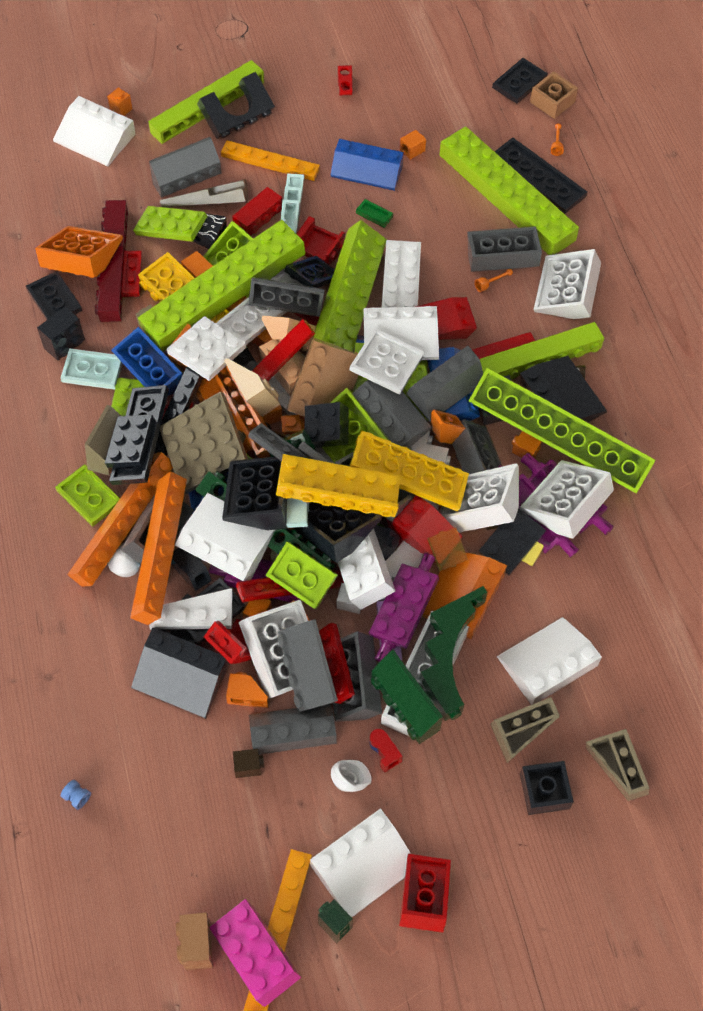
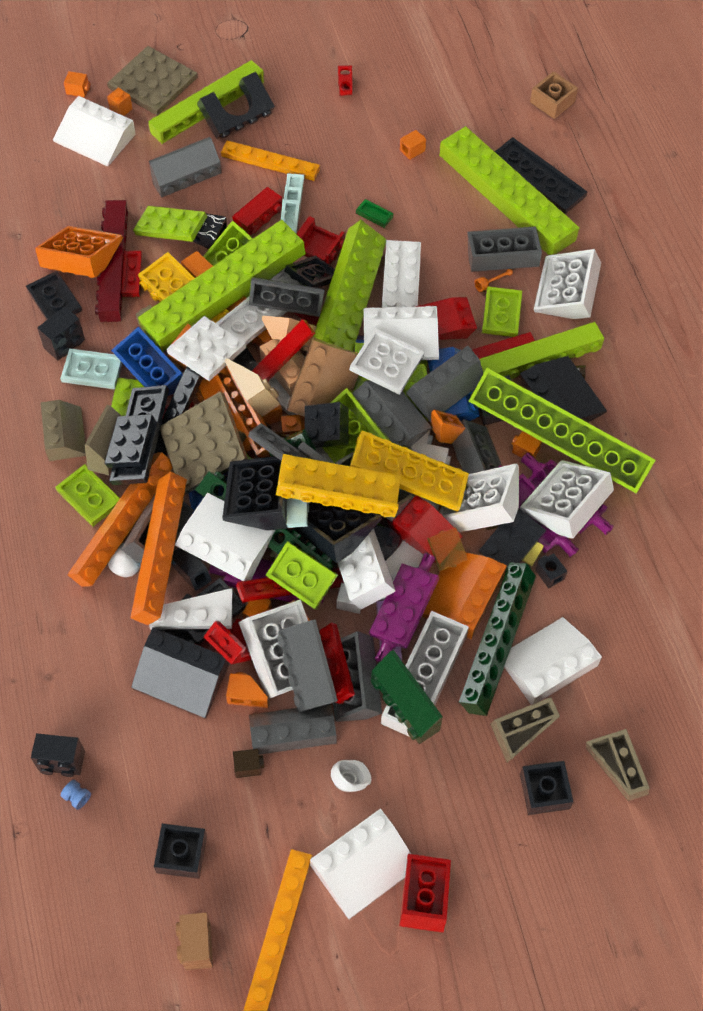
wedge [160,179,248,207] -> none
dark pink brick [209,899,301,1007] -> none
clear green brick [318,899,353,944] -> none
slope [330,139,404,191] -> none
red leg [369,729,403,773] -> none
dark green arch [419,586,488,721] -> none
black plate [492,58,548,104] -> none
orange hinge [551,123,564,156] -> none
none -> black brick [31,733,85,777]
none -> dark tan slope [41,400,86,461]
none -> orange brick [64,71,91,98]
none -> dark tan plate [107,46,198,116]
none -> black brick [154,823,207,879]
none -> dark green brick [459,562,536,716]
none -> lime plate [482,286,522,337]
none -> black brick [535,553,567,589]

